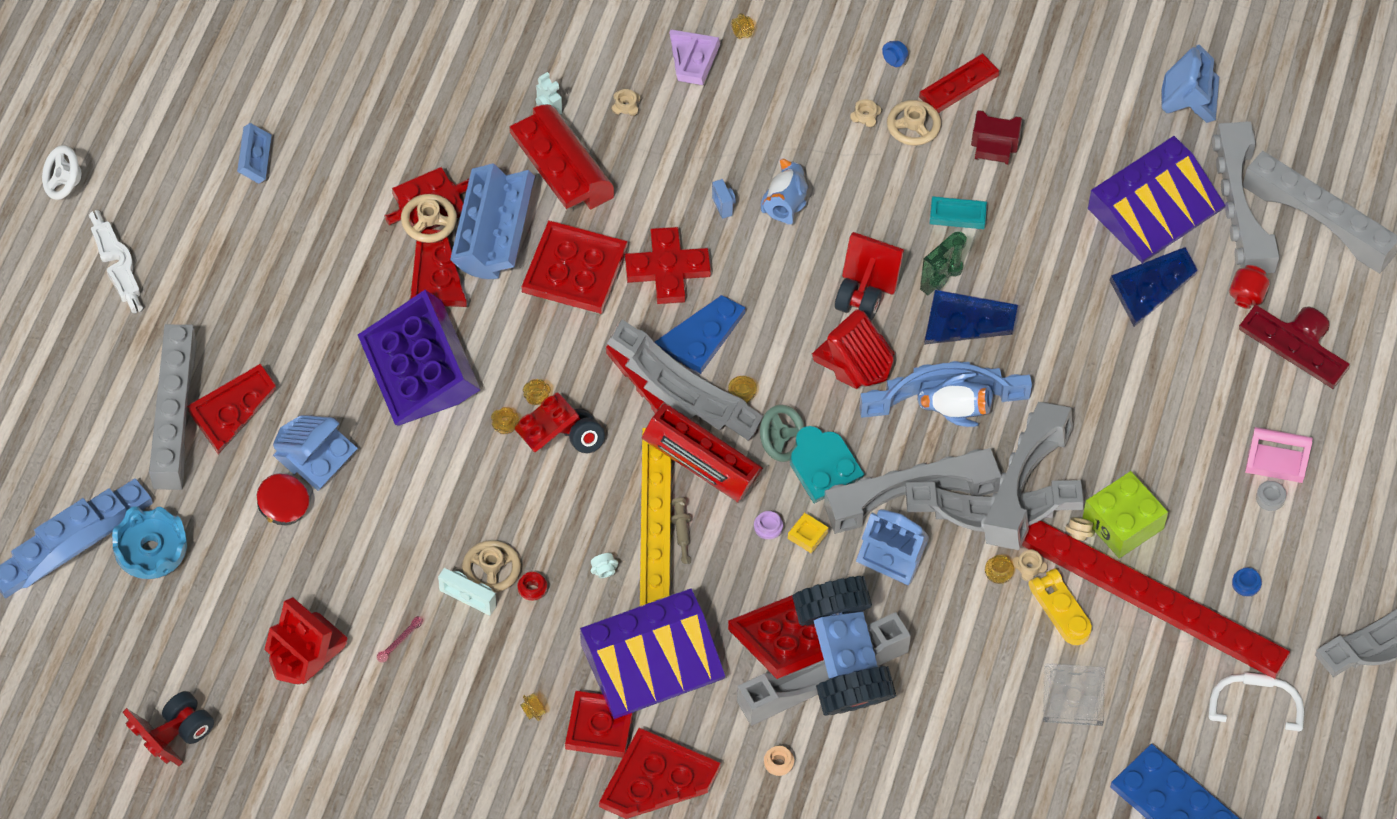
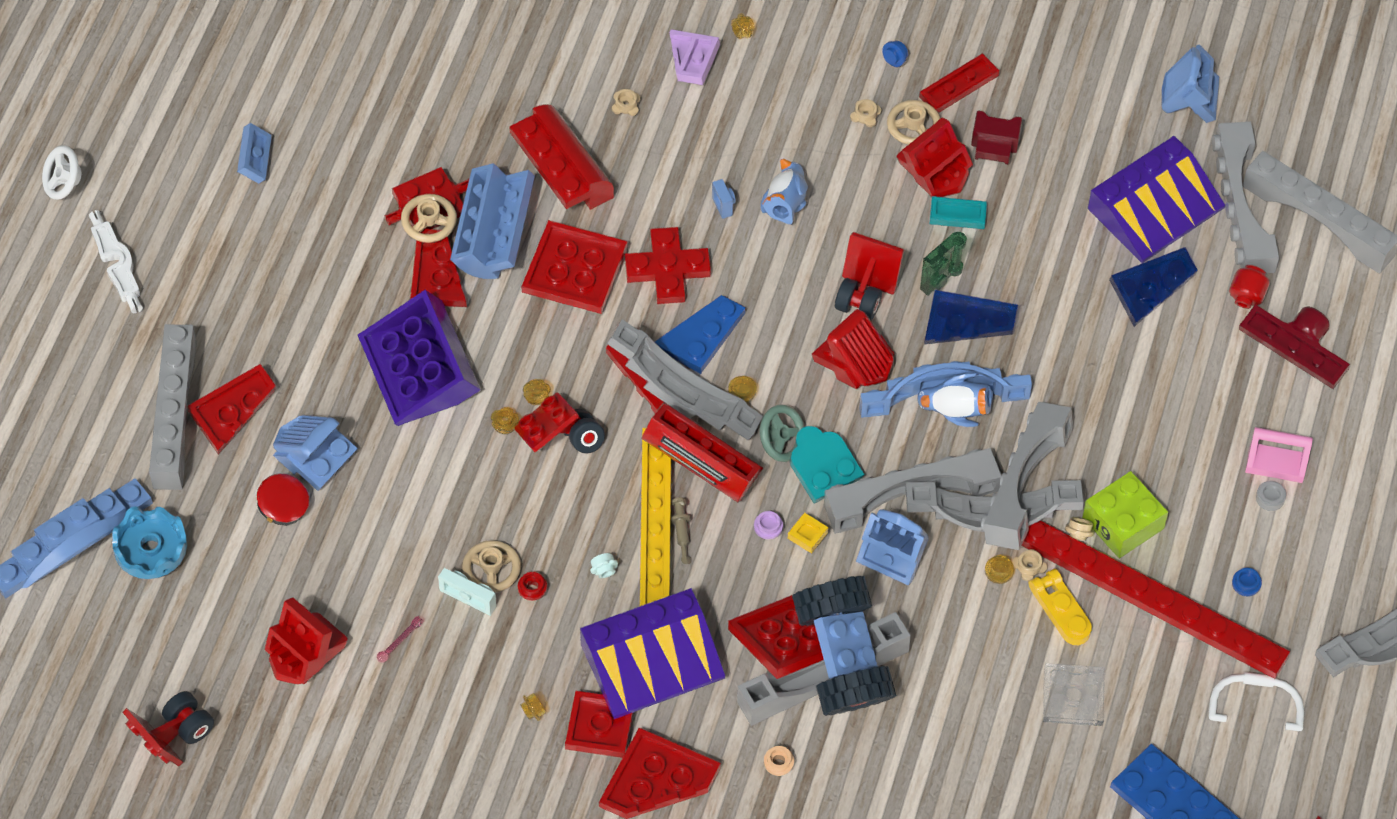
light aqua plate [536,72,562,115] -> none
none -> red piece [896,117,973,197]

